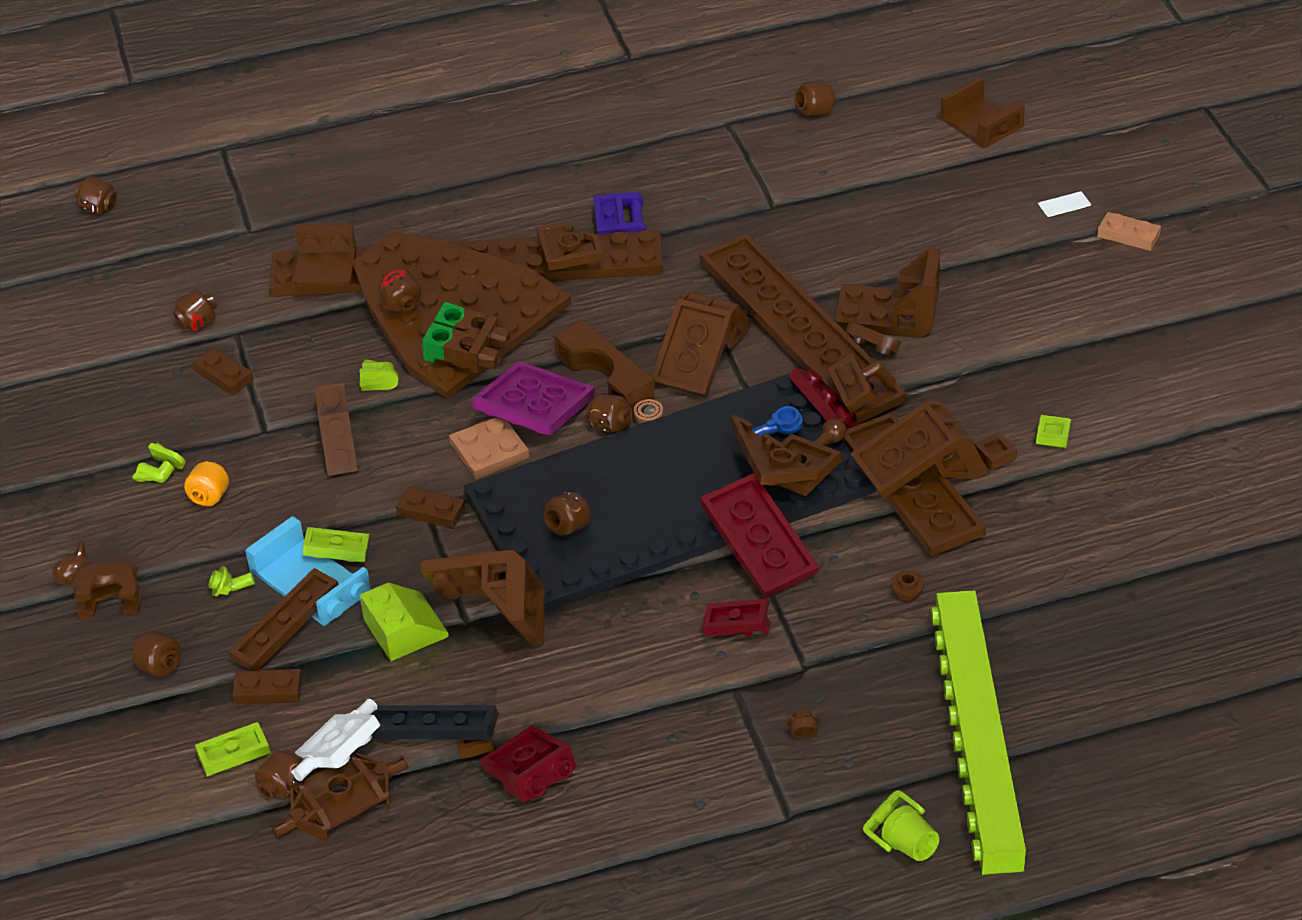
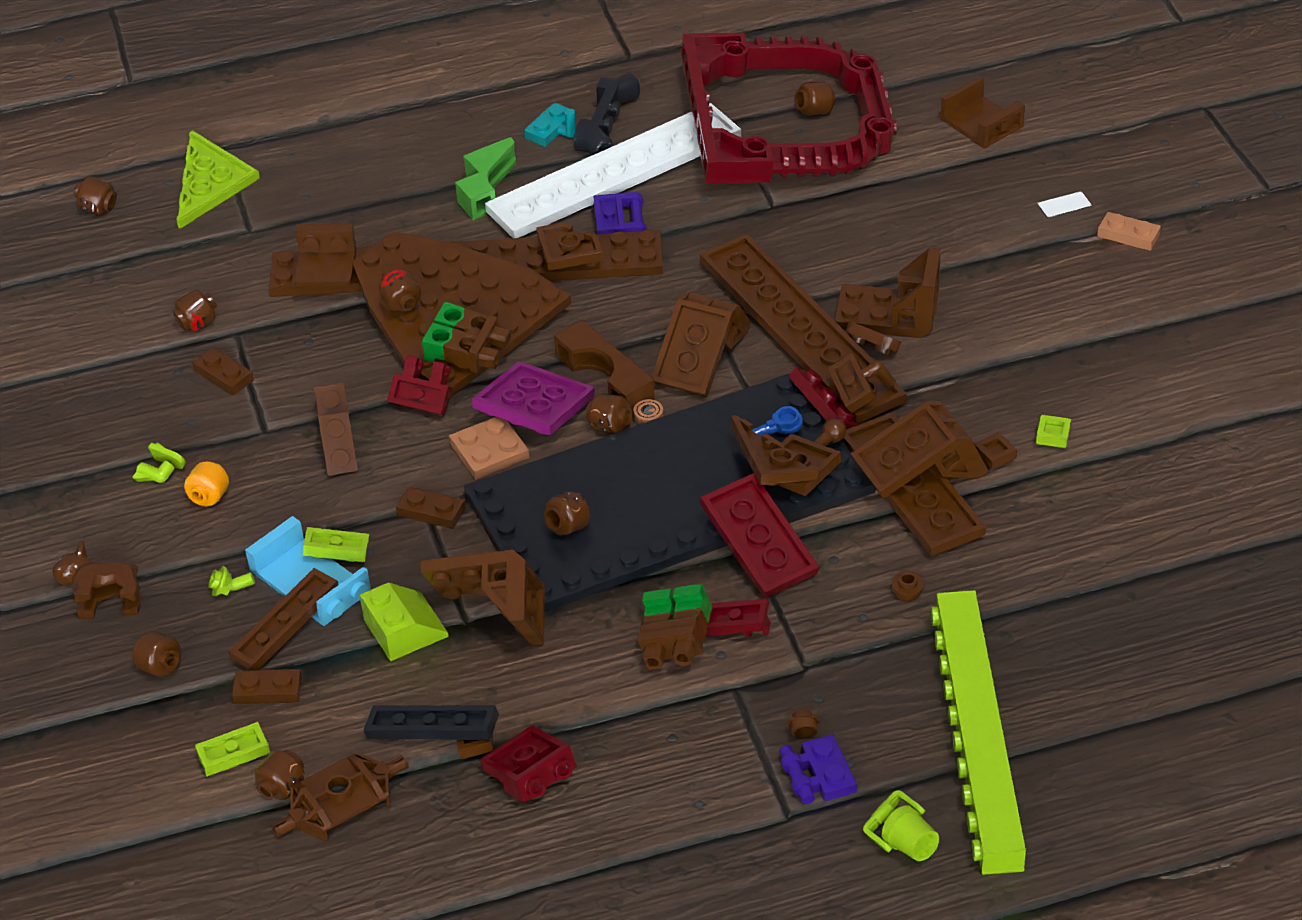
white plate [291,699,381,781] -> none
lime piece [359,360,399,391] -> none
none -> lime tile [176,130,260,229]
none -> dark red plate [387,355,452,416]
none -> bright green arch [455,137,516,220]
none -> white plate [485,103,741,238]
none -> teal plate [523,103,576,147]
none -> black plate [574,74,640,156]
none -> reddish brown hips [637,584,712,670]
none -> dark red arch [681,33,897,184]
none -> dark purple plate [779,734,857,804]

